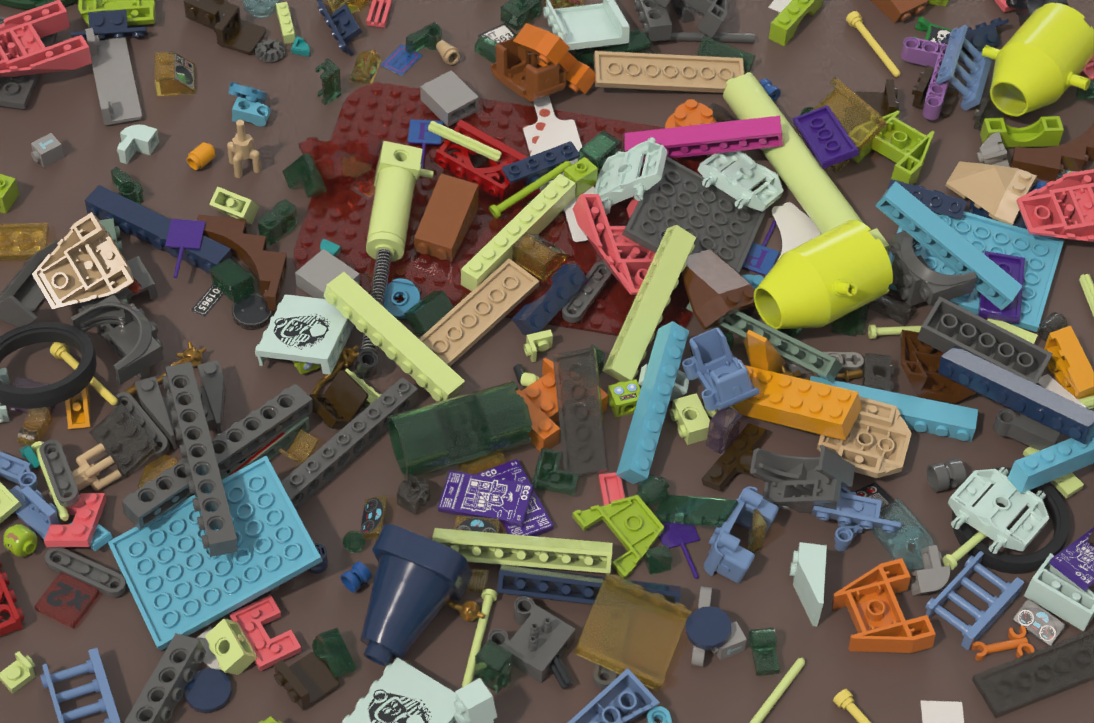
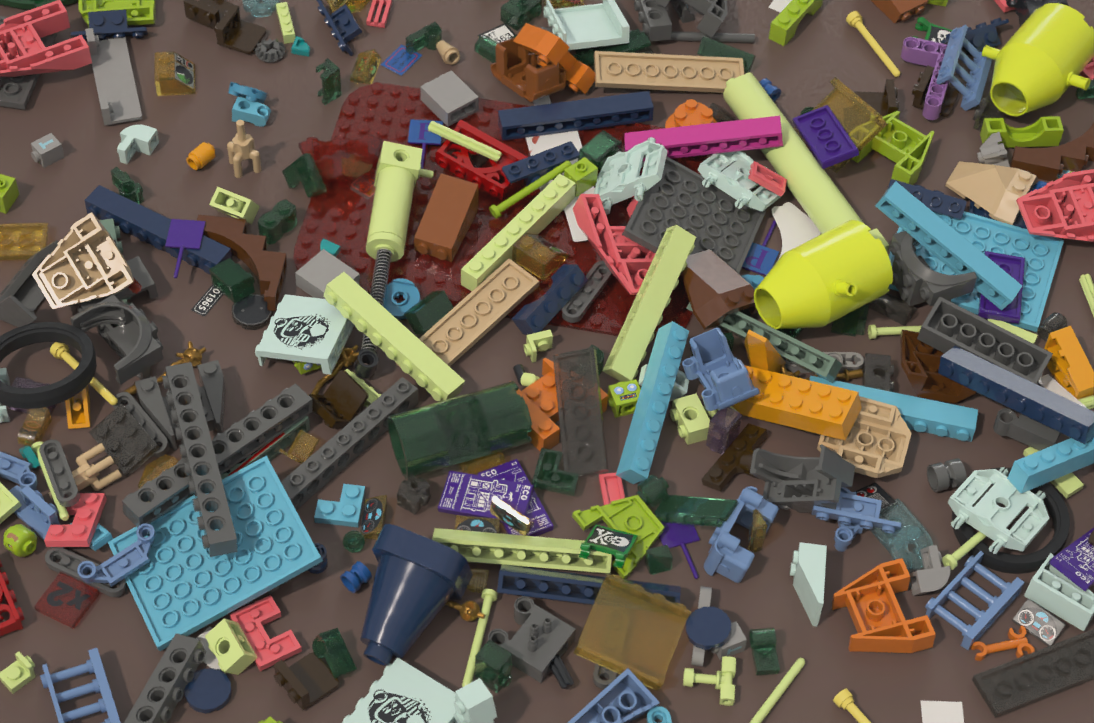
none -> medium blue plate [77,523,156,587]
none -> medium azure plate [314,484,365,527]
none -> slope [490,498,534,536]
none -> dark blue brick [498,91,654,141]
none -> flag [579,524,638,568]
none -> yellowish green bar [683,656,736,706]
none -> coral tile [748,161,787,197]

